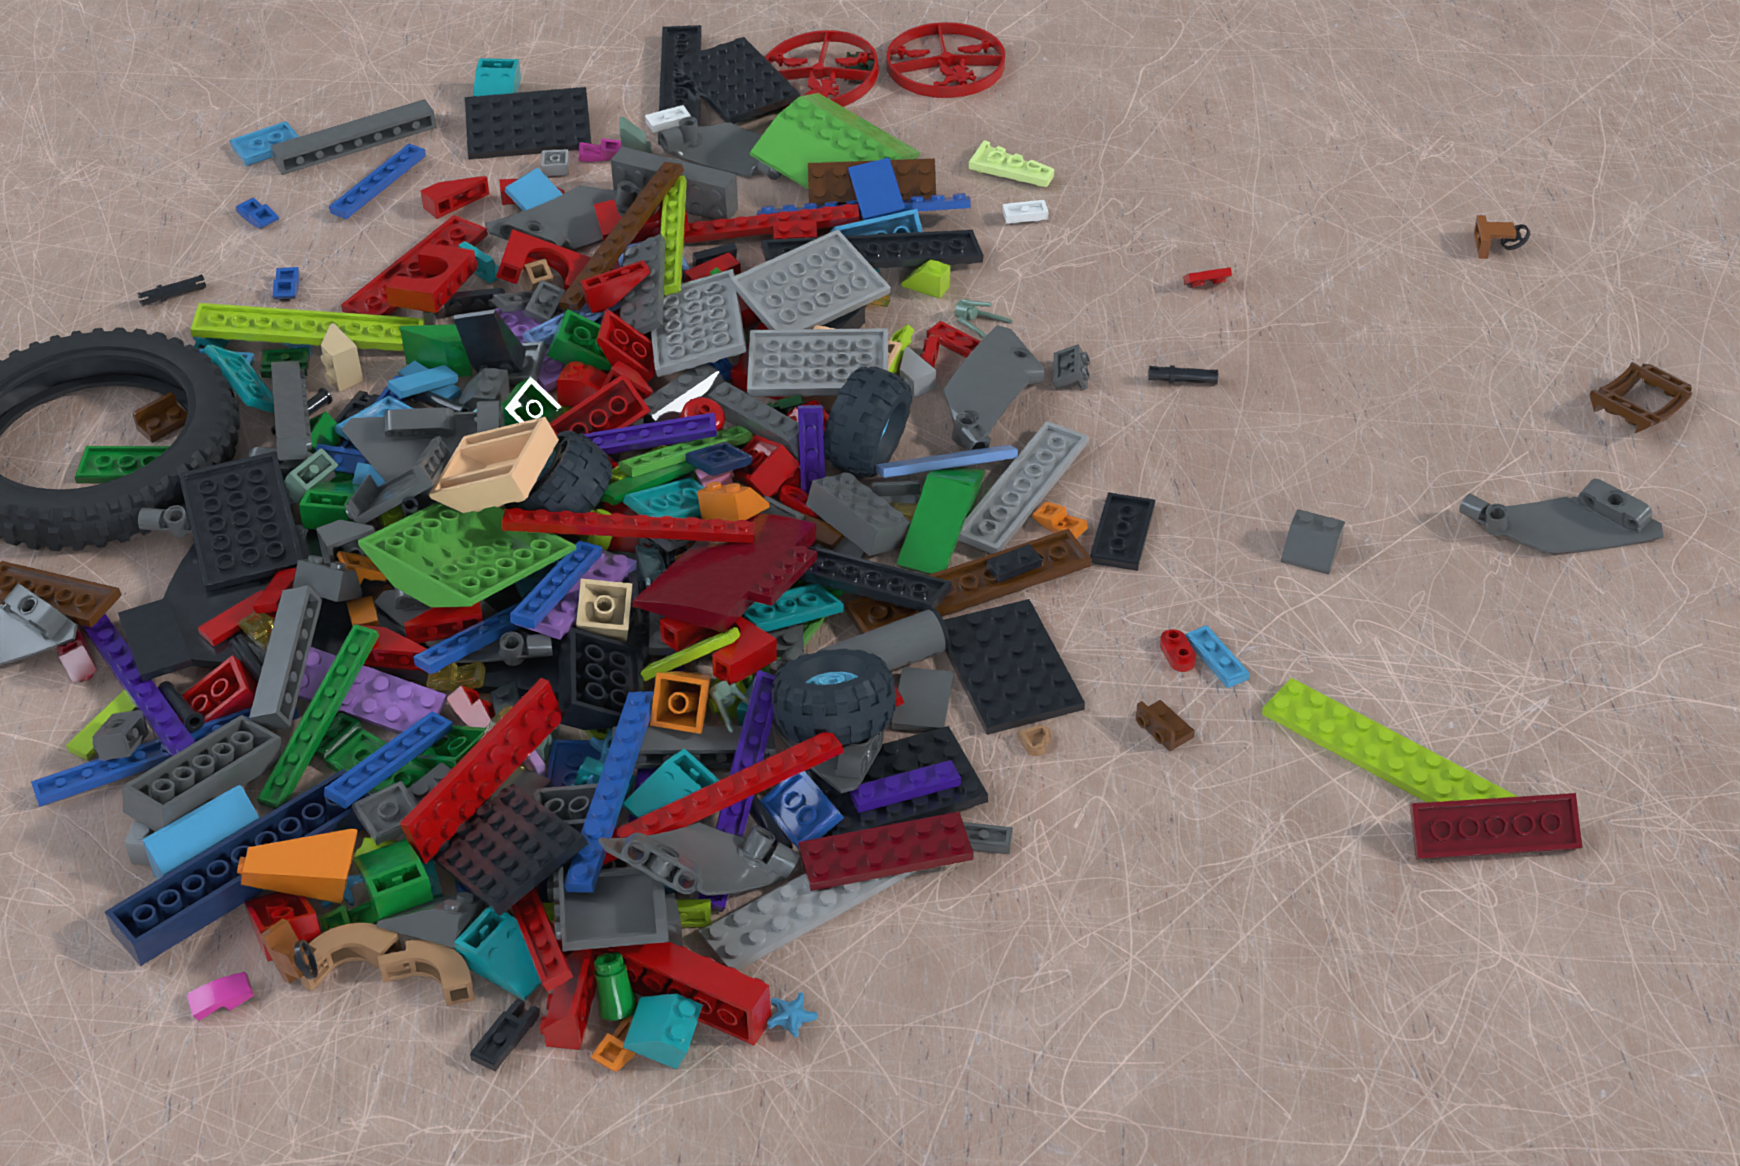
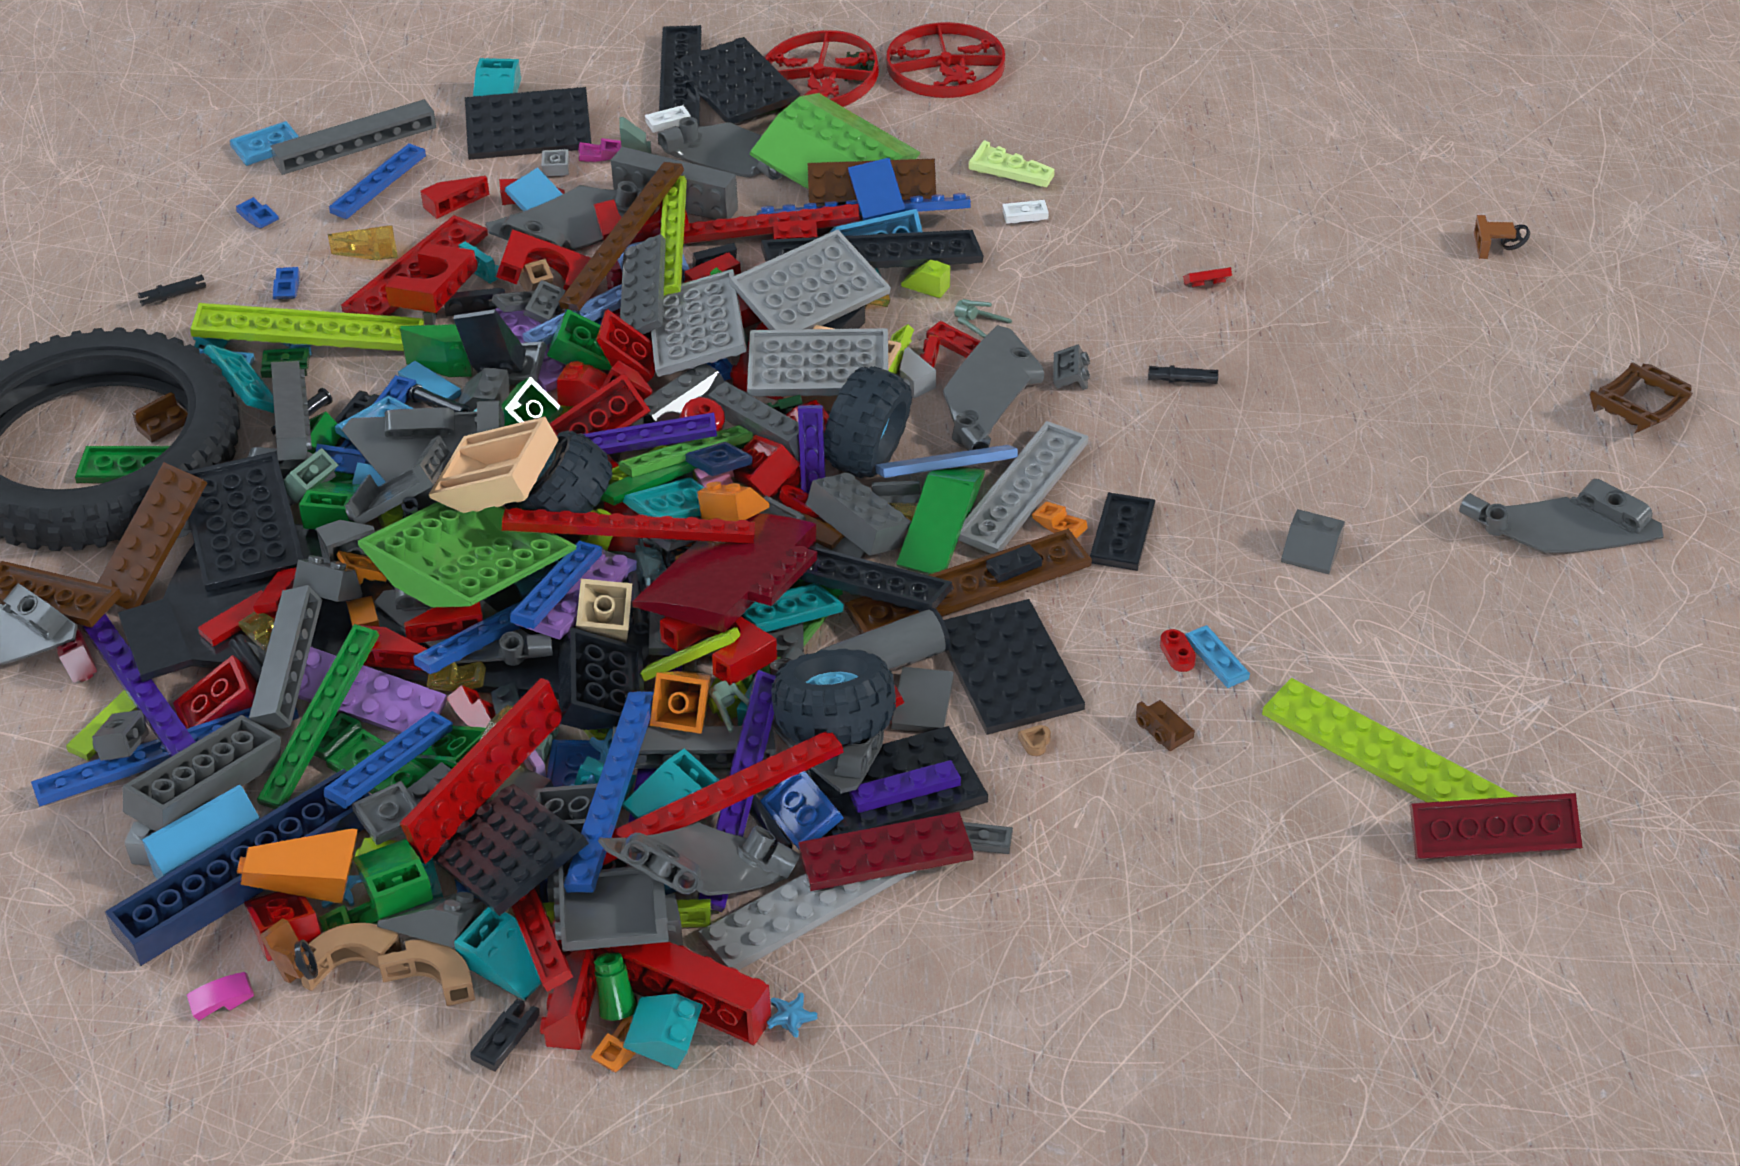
black pin [158,681,205,732] -> none
tan slope [321,323,363,392] -> none
dark azure tile [387,365,458,399] -> none
red slope [580,260,650,313] -> none
none -> reddish brown plate [97,462,207,610]
none -> clear yellow slope [328,225,398,261]

